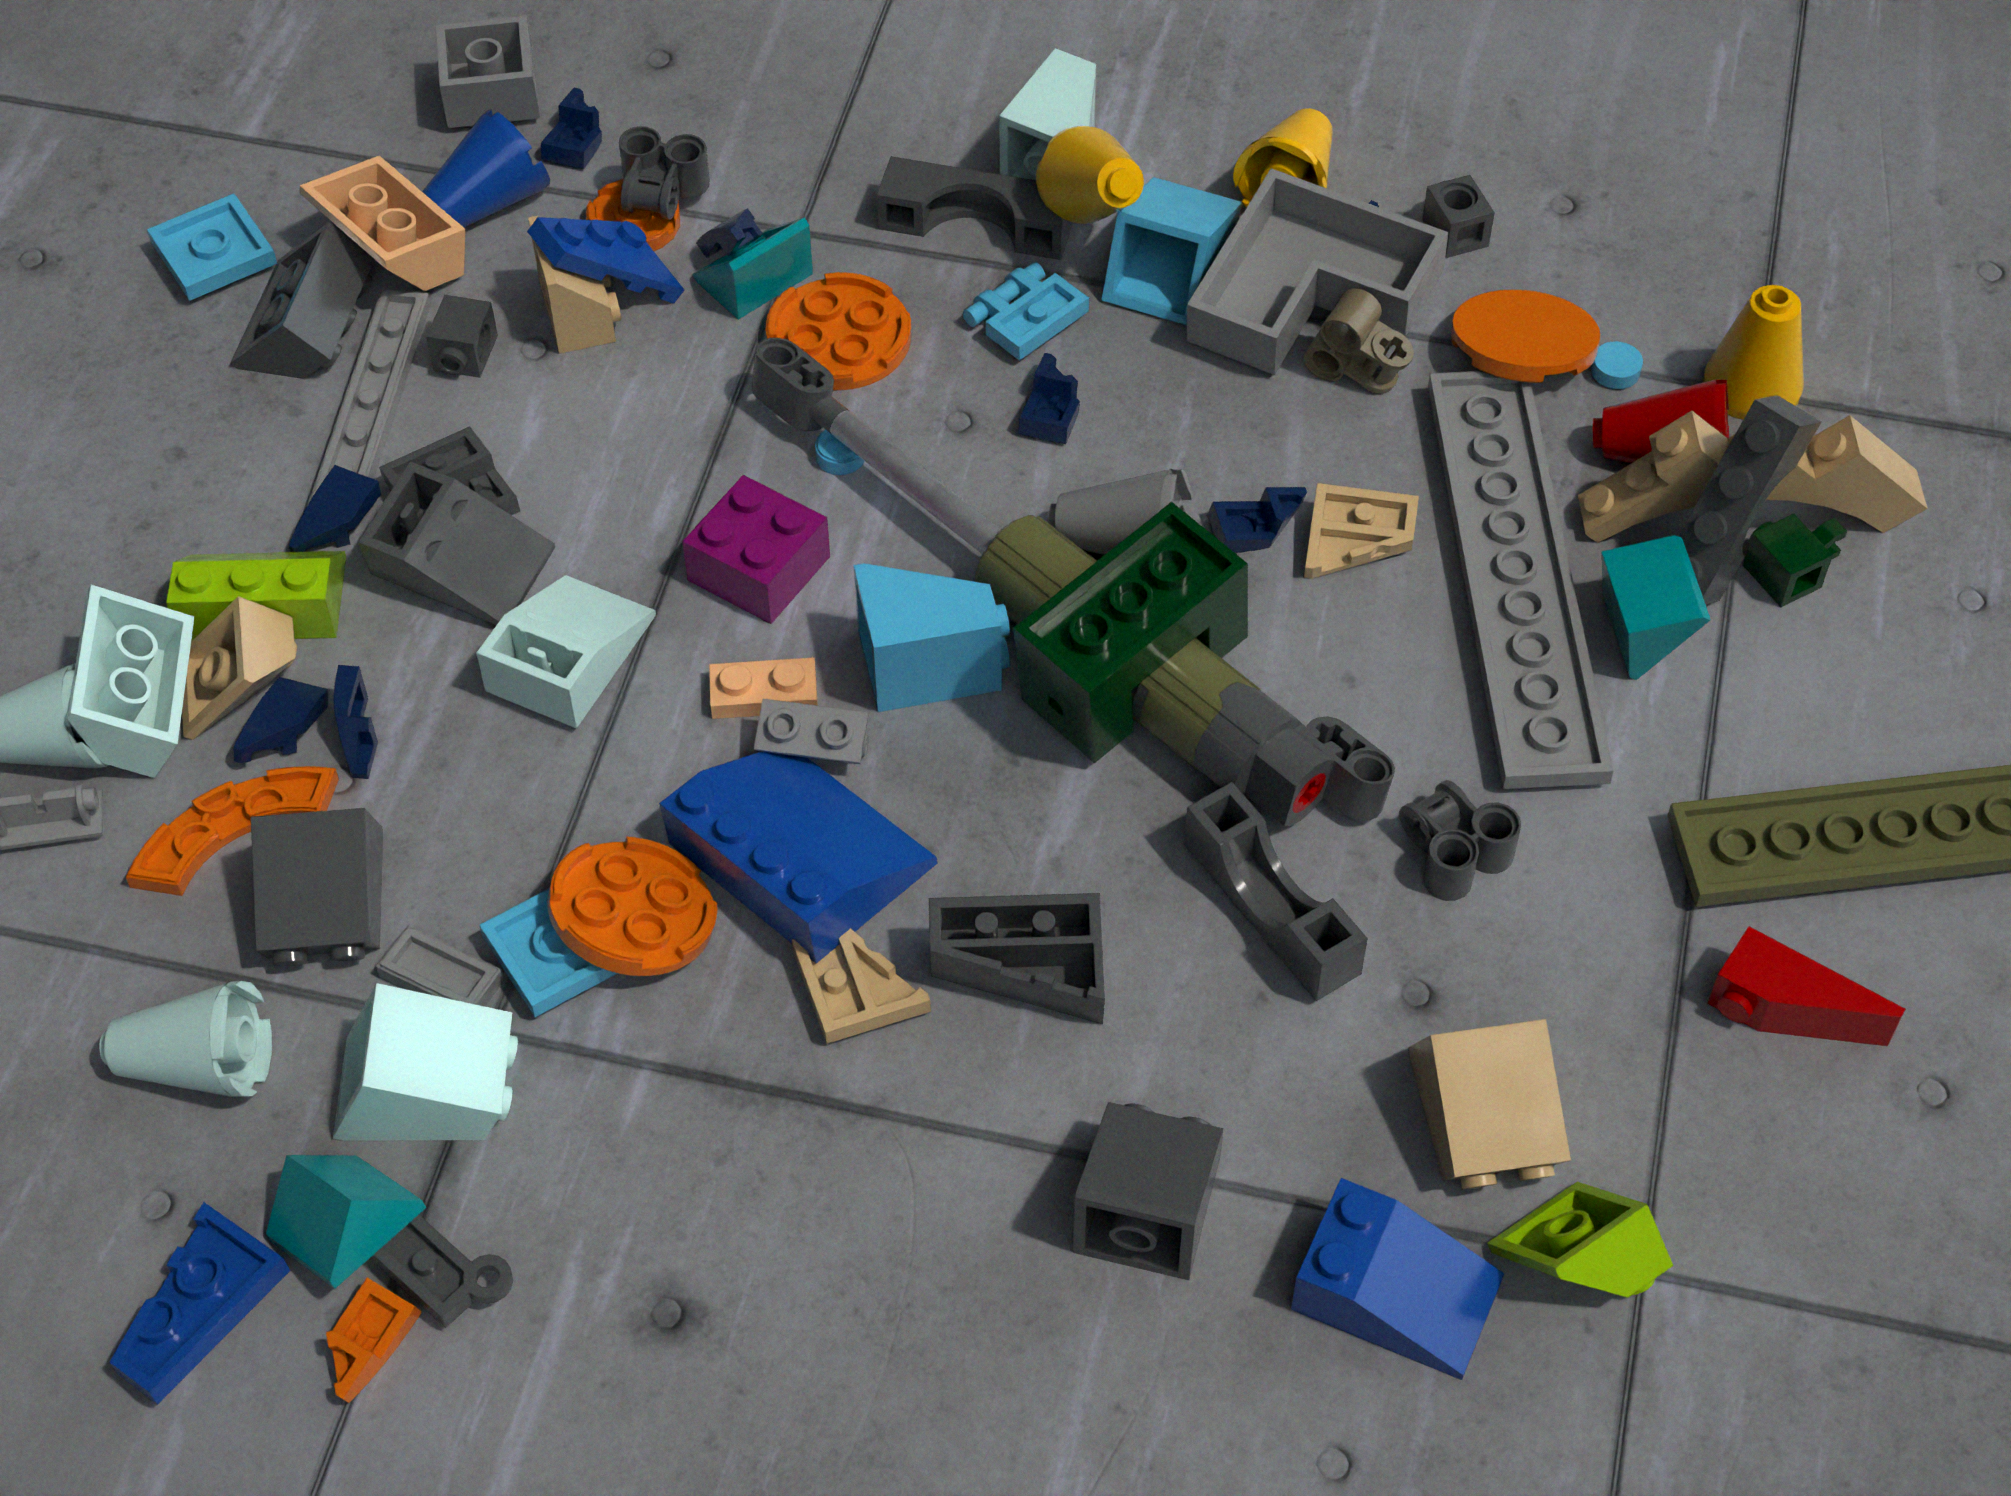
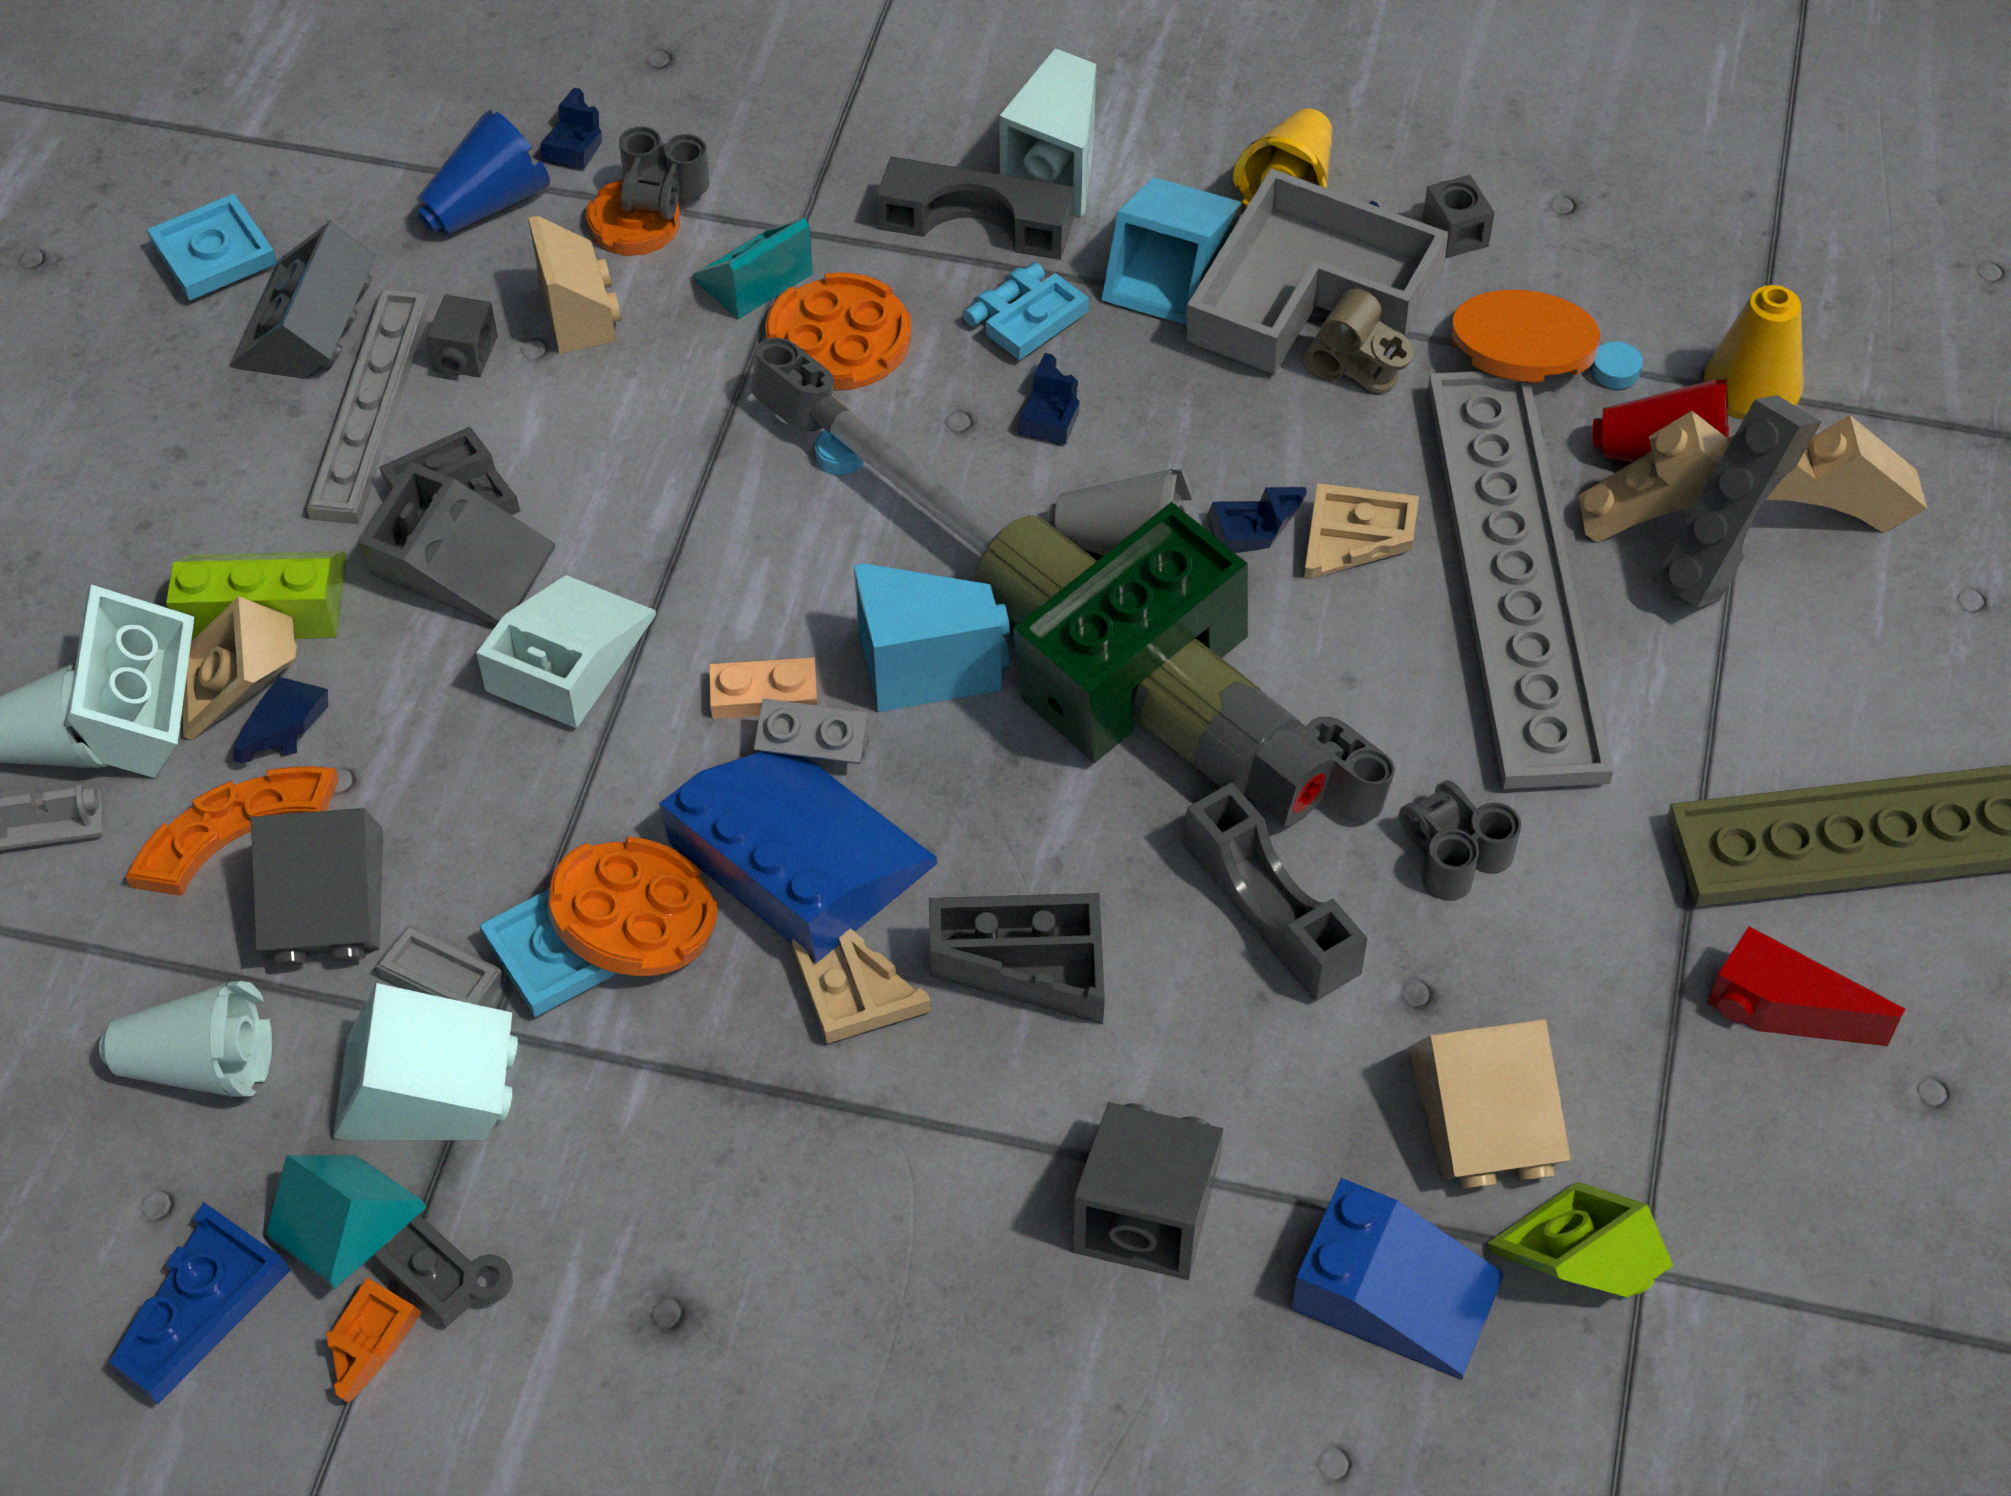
dark blue slope [288,465,381,552] -> none
light nougat slope [300,155,465,291] -> none
dark blue slope [333,665,378,779] -> none
light grey brick [435,15,540,128] -> none
blue wing [527,217,684,303] -> none
magenta brick [682,475,830,624] -> none
dark blue slope [696,208,763,258] -> none
yellow cone [1036,126,1144,224] -> none
teal slope [1601,535,1711,680] -> none
dark green brick [1743,513,1847,607] -> none

